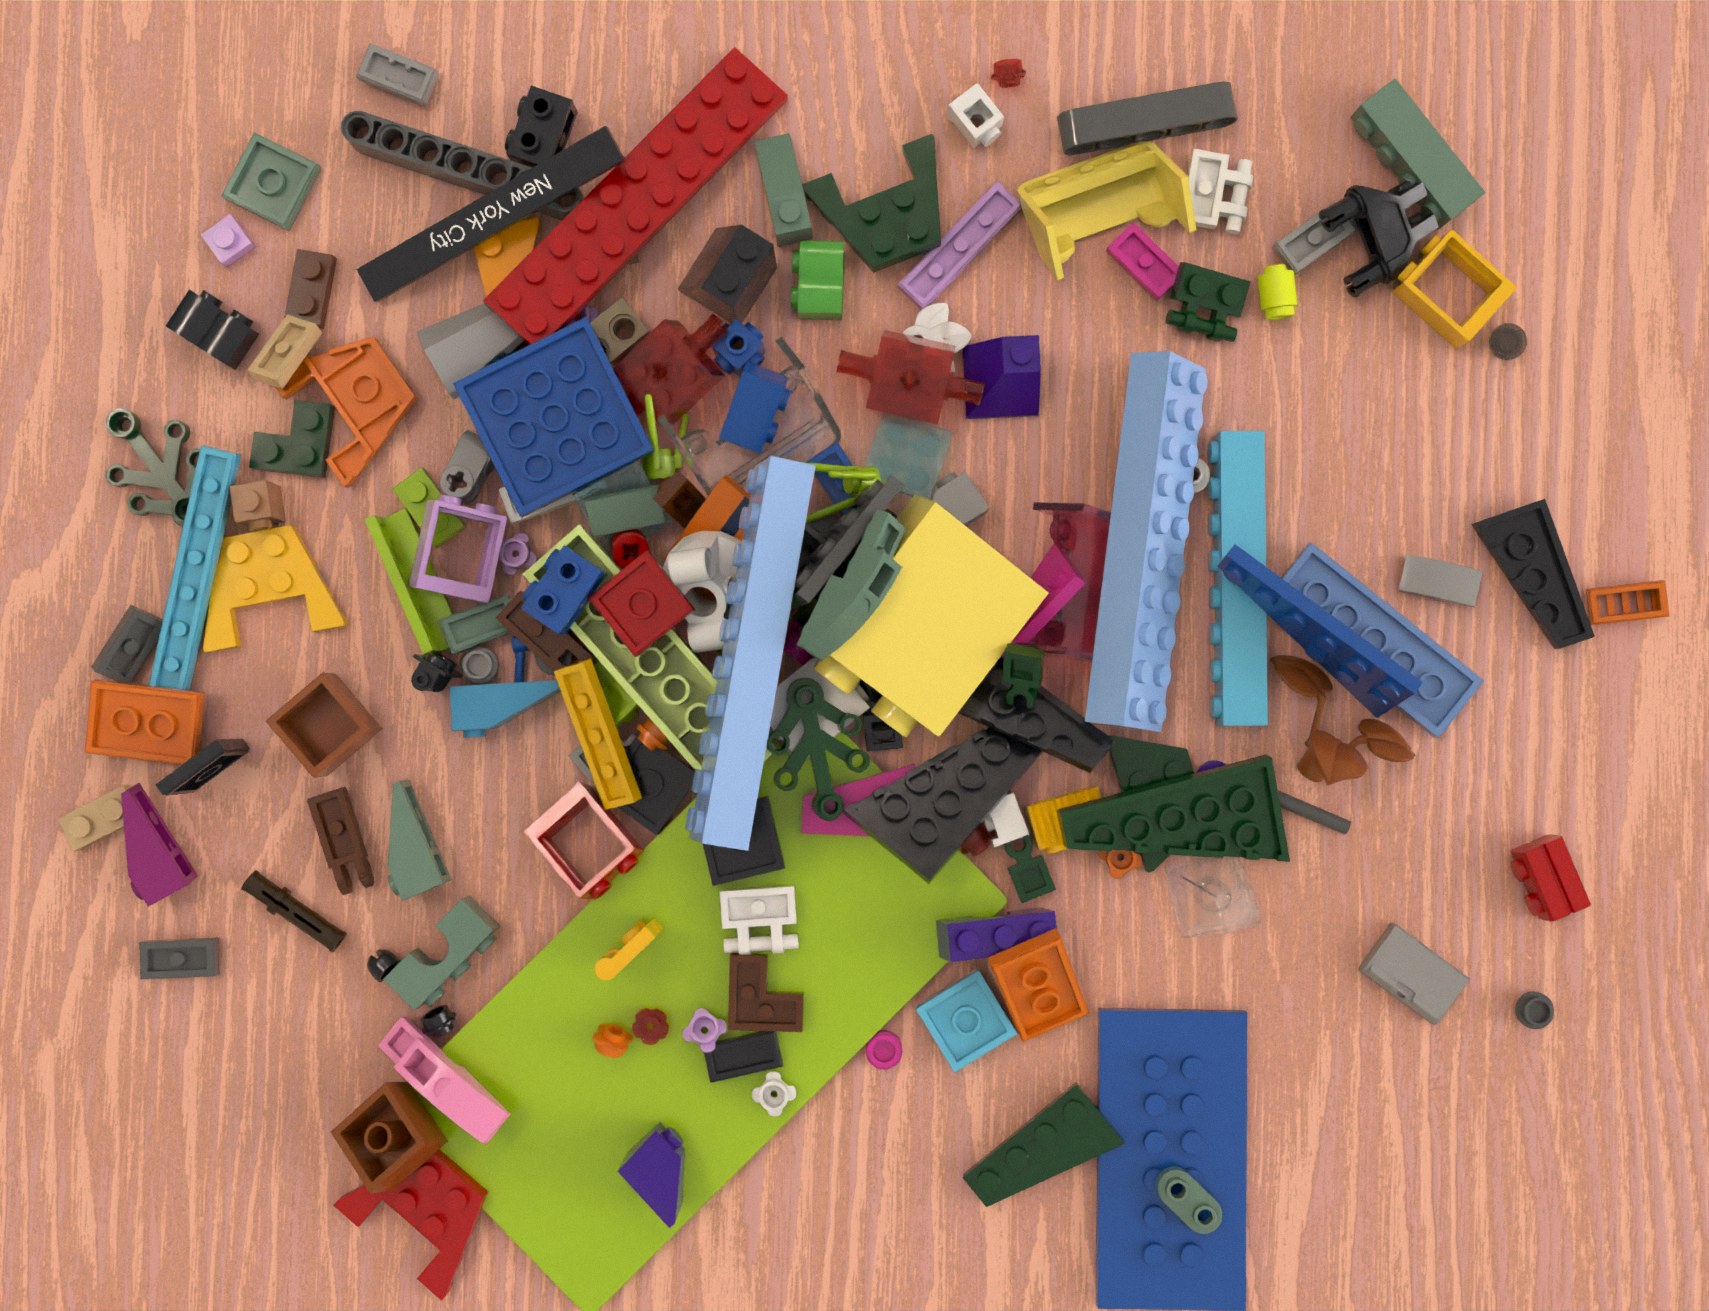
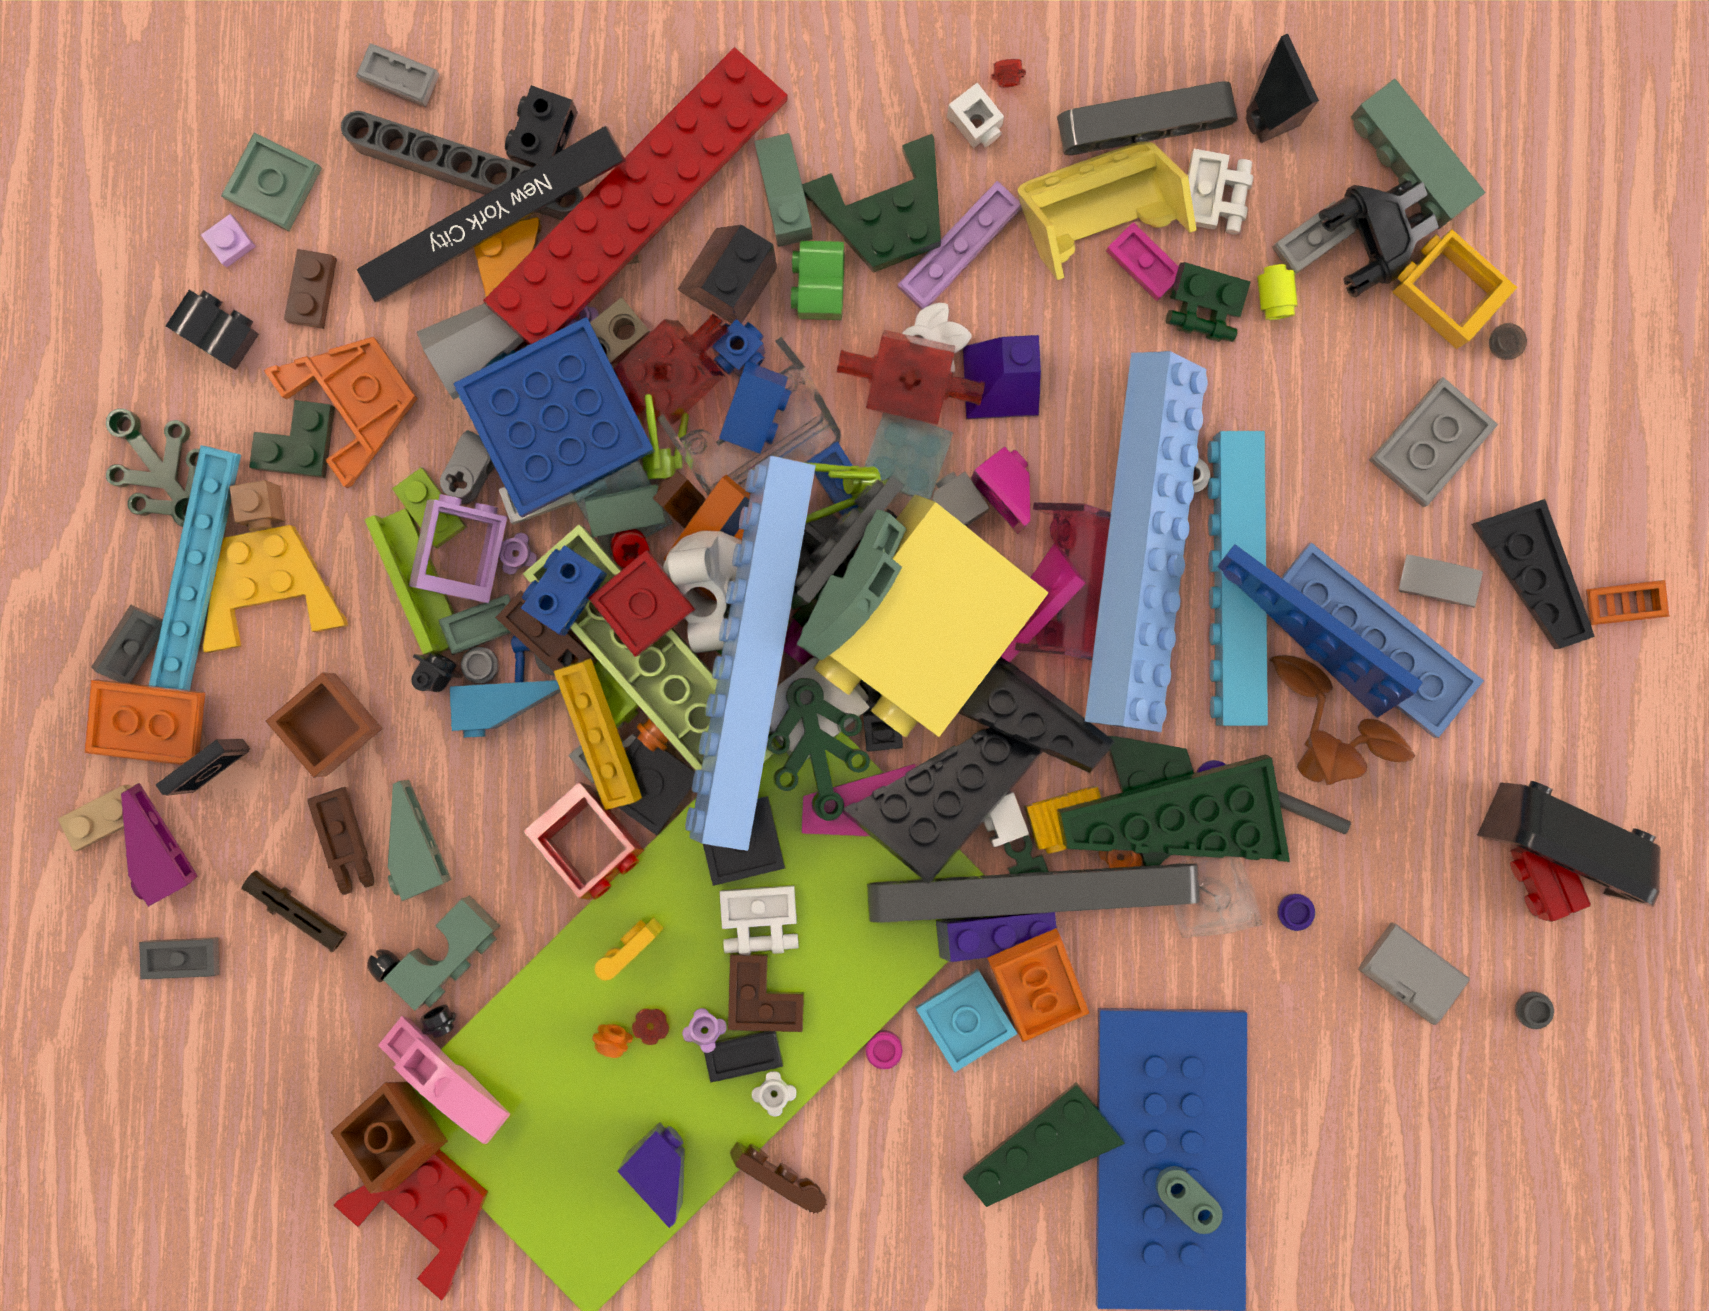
tan plate [247,315,322,389] -> none
clear red plate [961,825,991,856] -> none
dark green plate [1003,643,1045,708] -> none
none -> reddish brown hinge [730,1142,827,1214]
none -> dark grey beam [867,864,1200,922]
none -> dark pink slope [971,447,1030,534]
none -> black slope [1246,34,1319,143]
none -> dark purple plate [1277,893,1315,931]
none -> light grey tile [1369,377,1498,507]
none -> black windscreen [1477,781,1661,907]

